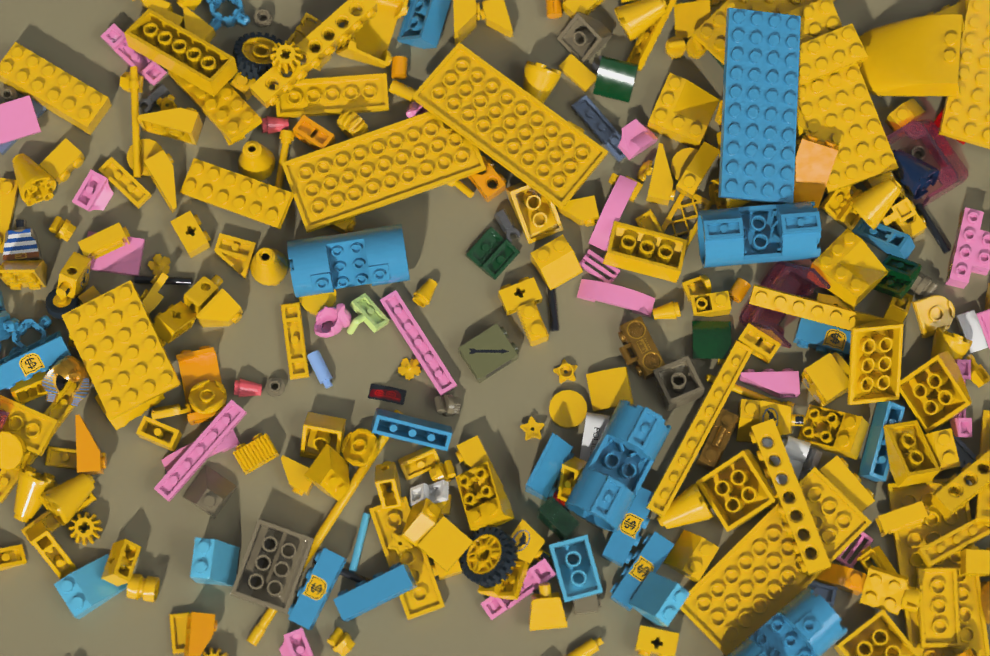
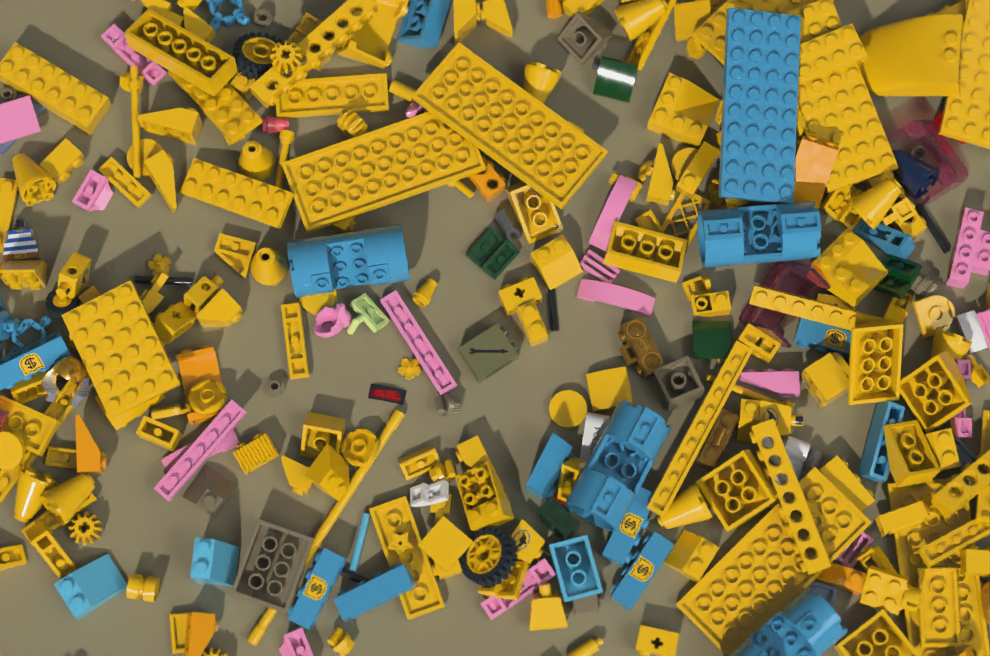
yellow piece [49,216,76,242] -> none
yellow window [78,222,131,261] -> none
bright pink tile [87,231,145,276] -> none
yellow brick [101,539,141,586] -> none
flat silver bar [139,84,170,114] -> none
yellow plate [157,94,178,111] -> none
yellow brick [170,211,211,258] -> none
coral cone [233,378,262,397] -> none
light orange brick [293,115,336,151] -> none
light blue cylinder [307,350,333,389] -> none
dark azure brick [371,408,453,451] -> none
yellow torso [375,461,402,509] -> none
light orange piece [391,56,407,80] -> none
yellow slope [401,498,441,546] -> none
yellow plate [520,416,545,441] -> none
yellow plate [553,359,578,384] -> none
yellow slope [557,195,599,227] -> none
yellow tile [558,54,597,93] -> none
sand blue tile [571,94,626,163] -> none
bright pink slope [617,119,658,160] -> none
medium azure slope [628,571,690,627] -> none
yellow cone [652,301,681,320] -> none
yellow piece [665,37,686,59] -> none
light orange piece [729,278,751,303] -> none
yellow slope [797,404,869,460] -> none
yellow slope [885,98,926,135] -> none

